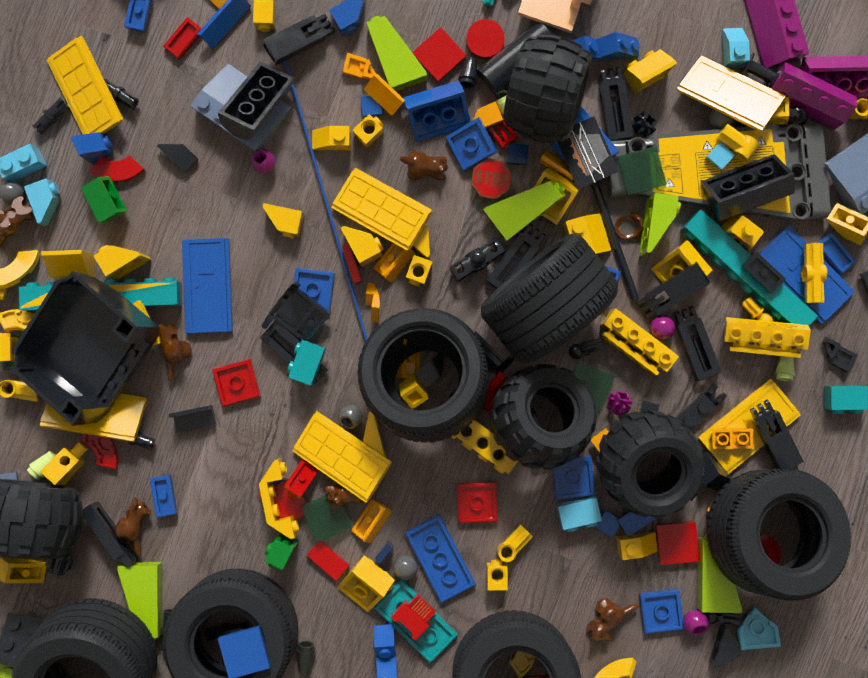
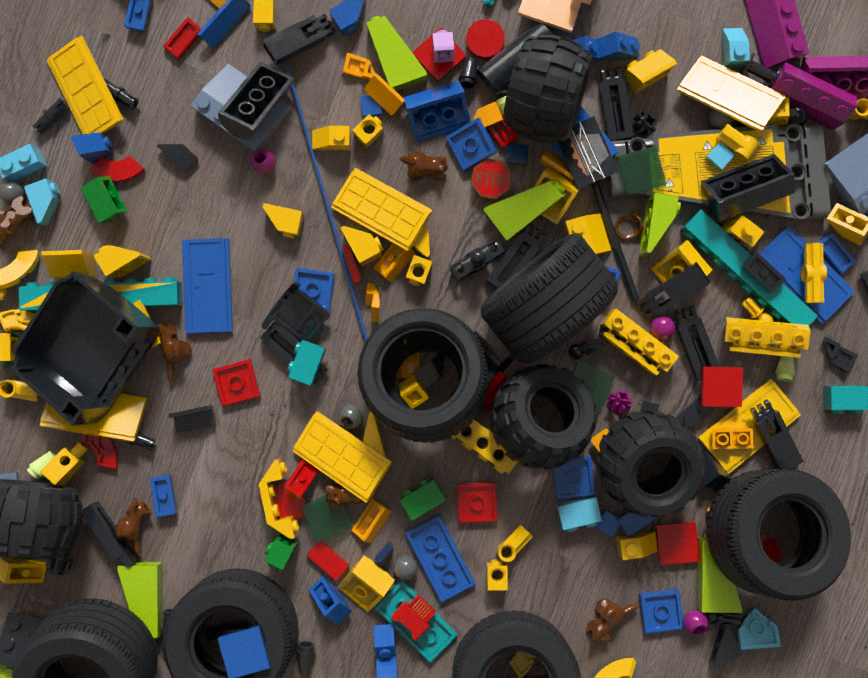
none -> blue slope [309,576,352,624]
none -> green brick [400,477,446,521]
none -> lavender slope [433,30,454,63]
none -> red tile [701,366,743,407]

